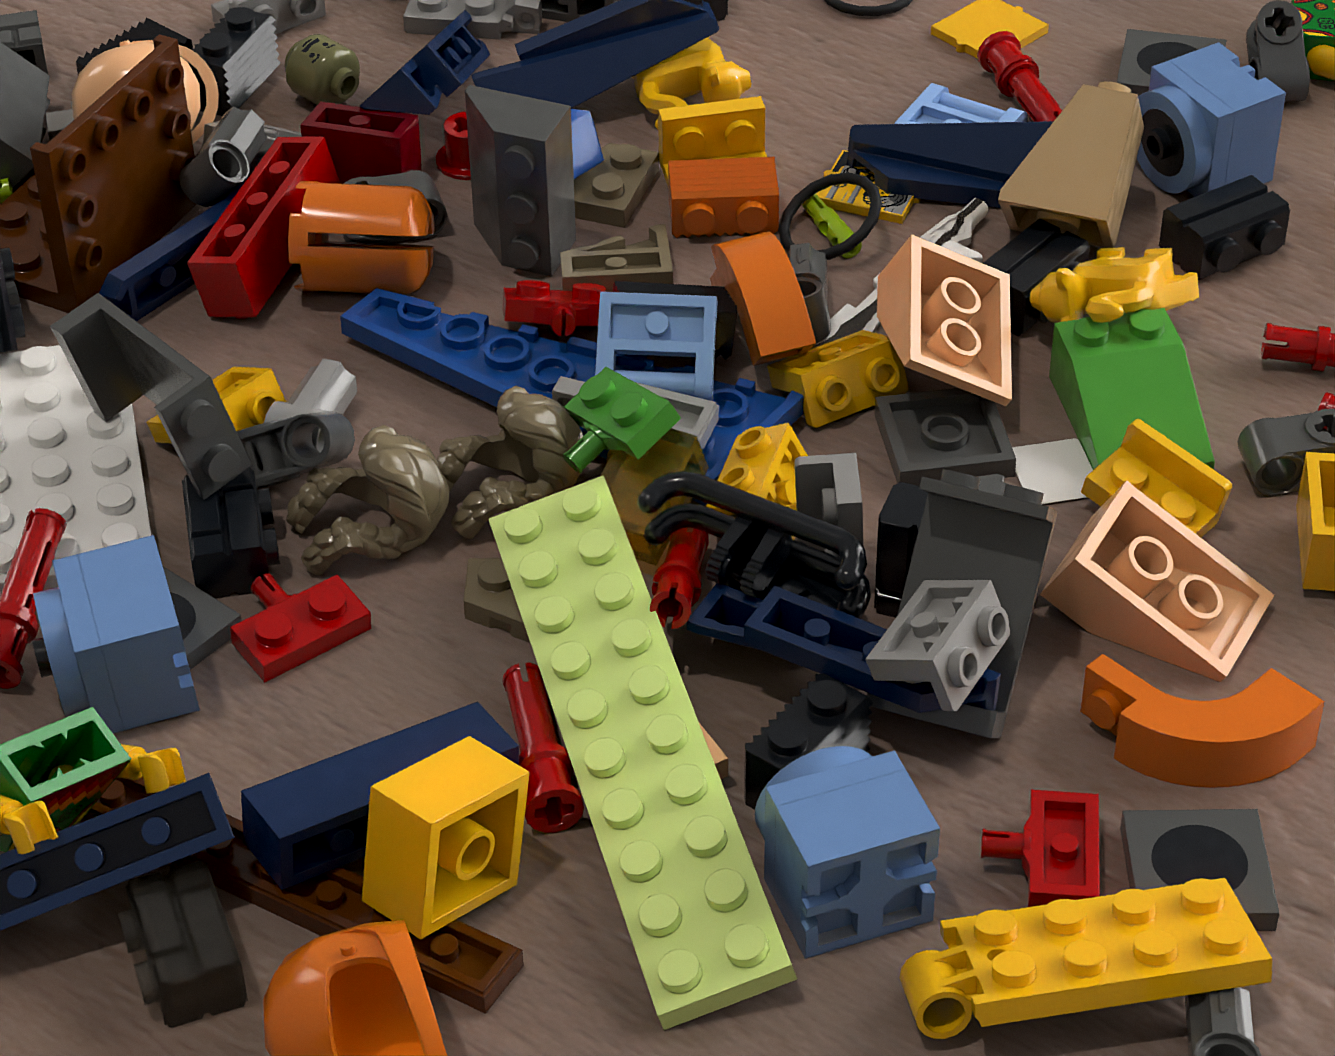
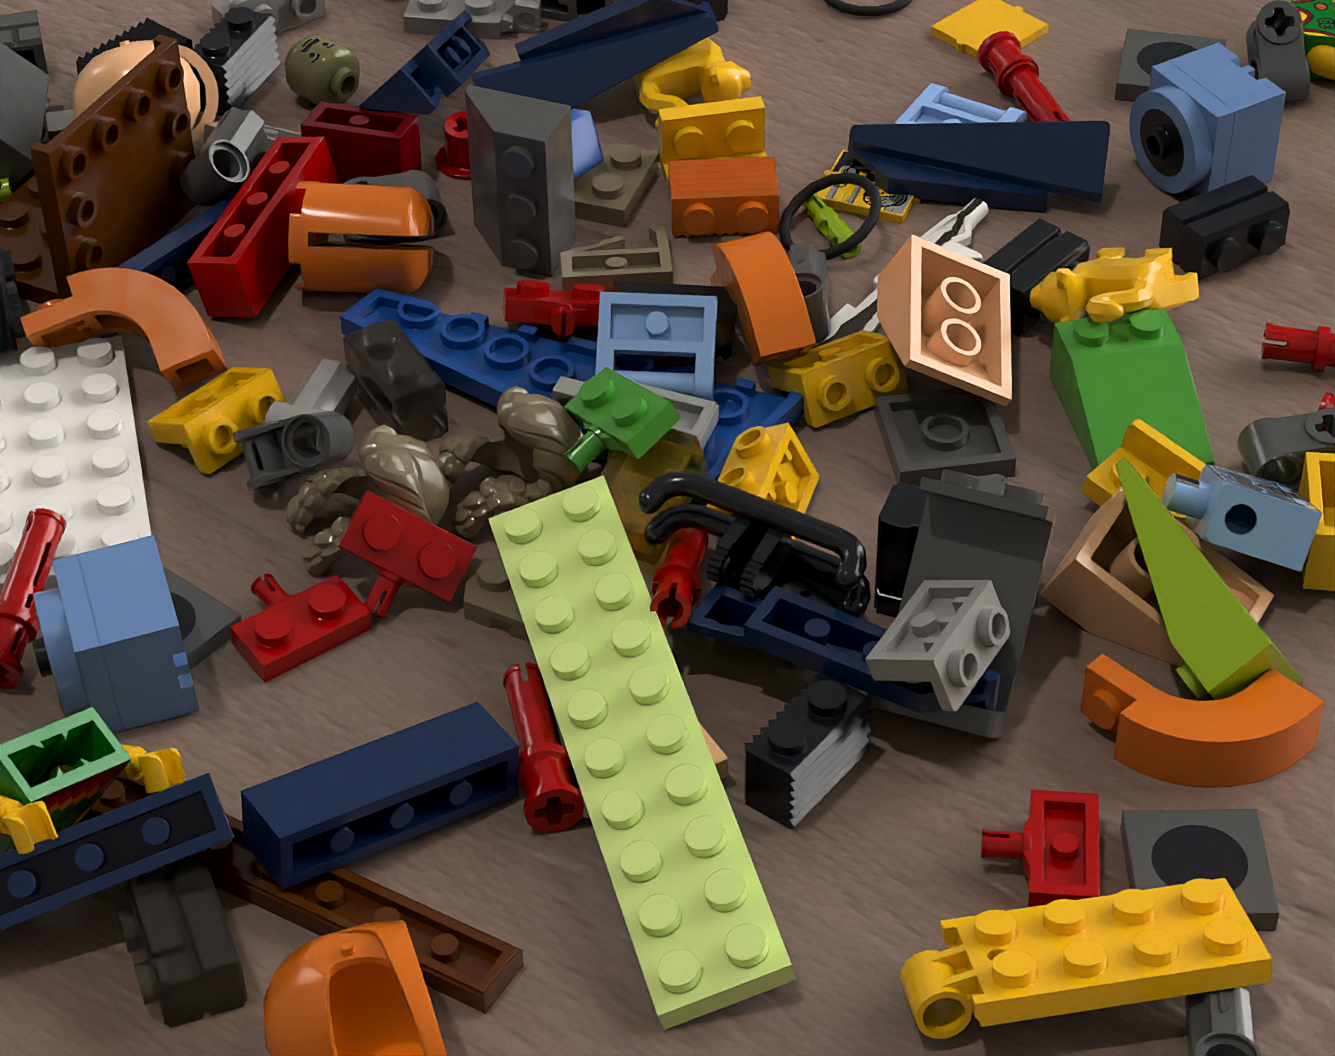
dark grey panel [50,293,252,500] -> none
black brick [182,467,280,599] -> none
yellow brick [362,736,529,940] -> none
medium blue piece [755,746,940,959] -> none
light grey bracket [794,453,863,558] -> none
tan slope [998,81,1144,248] -> none
white sticker [1012,438,1093,505] -> none
none -> orange arch [20,267,228,392]
none -> red plate [337,490,477,619]
none -> clear smoke brick [343,319,449,442]
none -> lime wedge [1115,457,1303,700]
none -> light blue torso [1162,465,1322,572]

